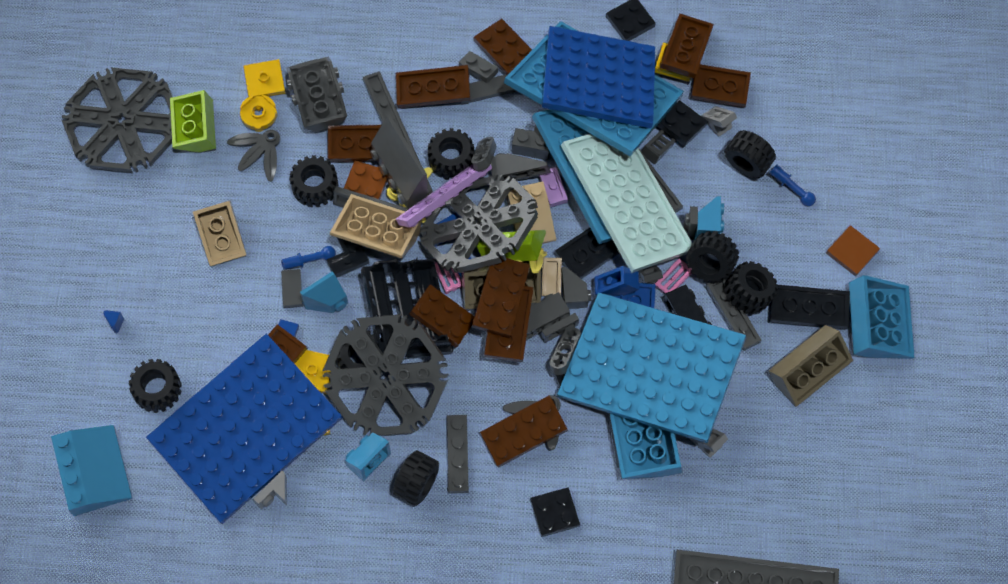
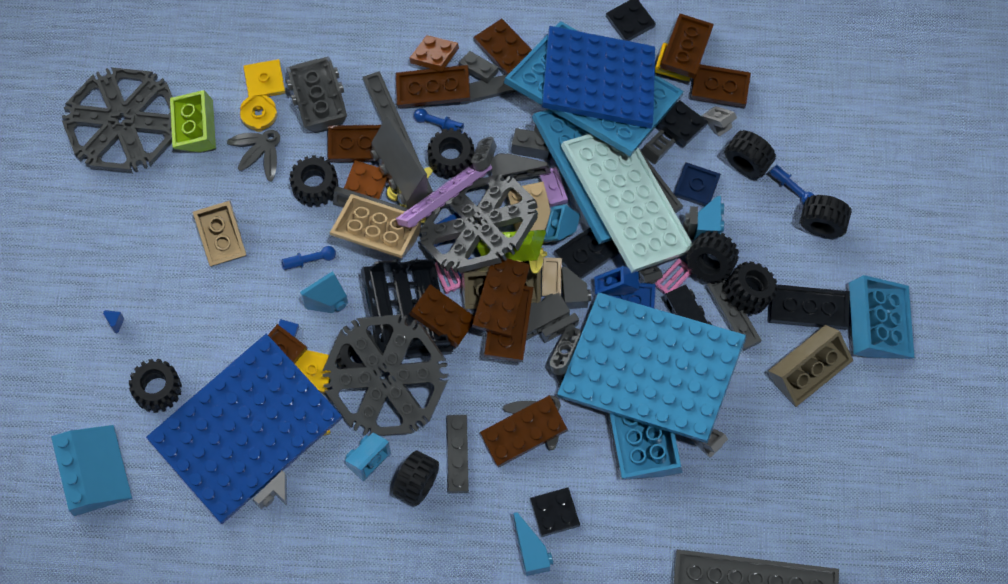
dark grey tile [281,269,303,308] -> none
black plate [327,237,369,277] -> none
dark orange tile [826,225,880,276] -> none
none -> dark orange plate [409,35,459,71]
none -> blue pin [413,108,464,133]
none -> dark azure slope [513,512,553,576]
none -> dark azure slope [544,205,580,242]
none -> dark blue tile [674,162,721,207]
none -> black tyre [800,195,852,238]

